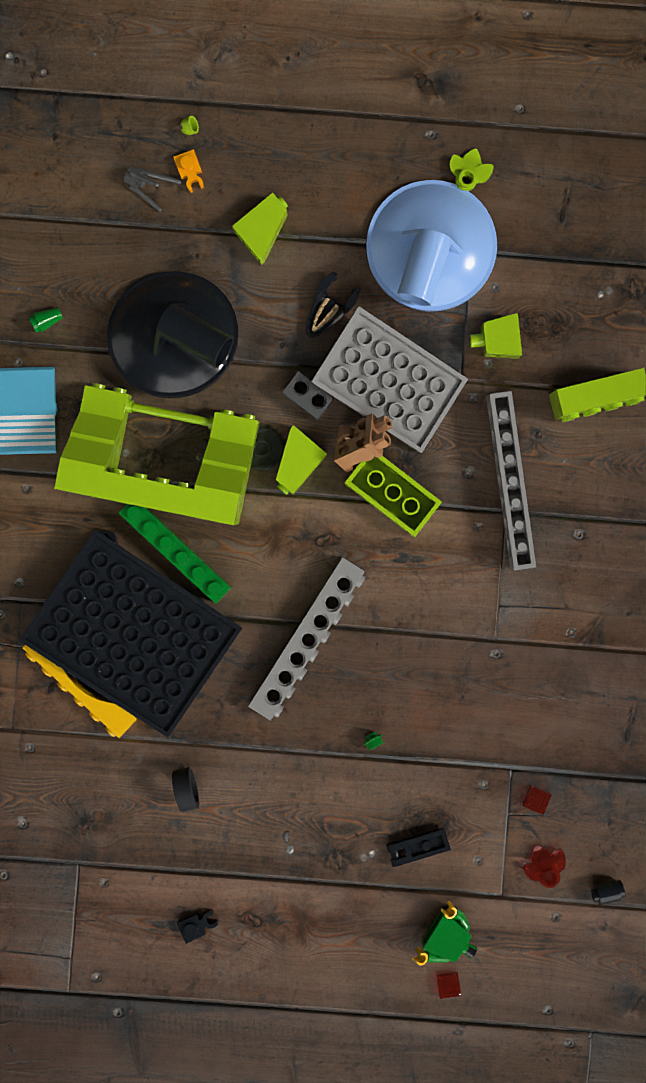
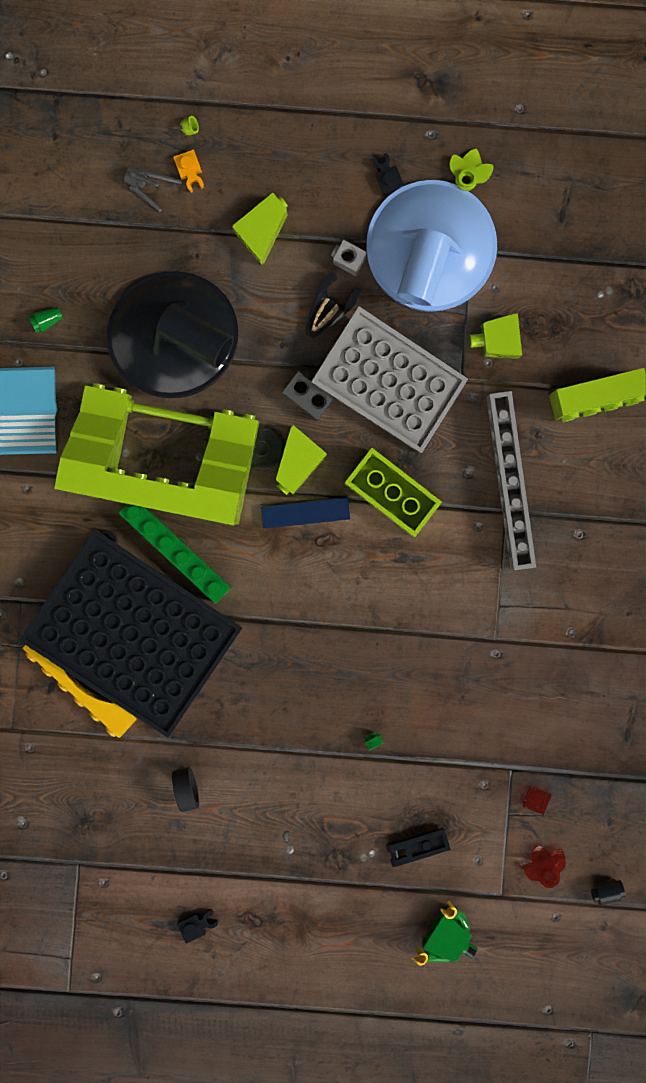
light grey brick [248,557,366,721] -> none
medium nougat hips [334,413,392,473] -> none
clear red tile [436,972,461,999] -> none
none -> dark blue tile [261,498,350,529]
none -> light grey brick [331,240,367,276]
none -> black plate [373,153,404,196]

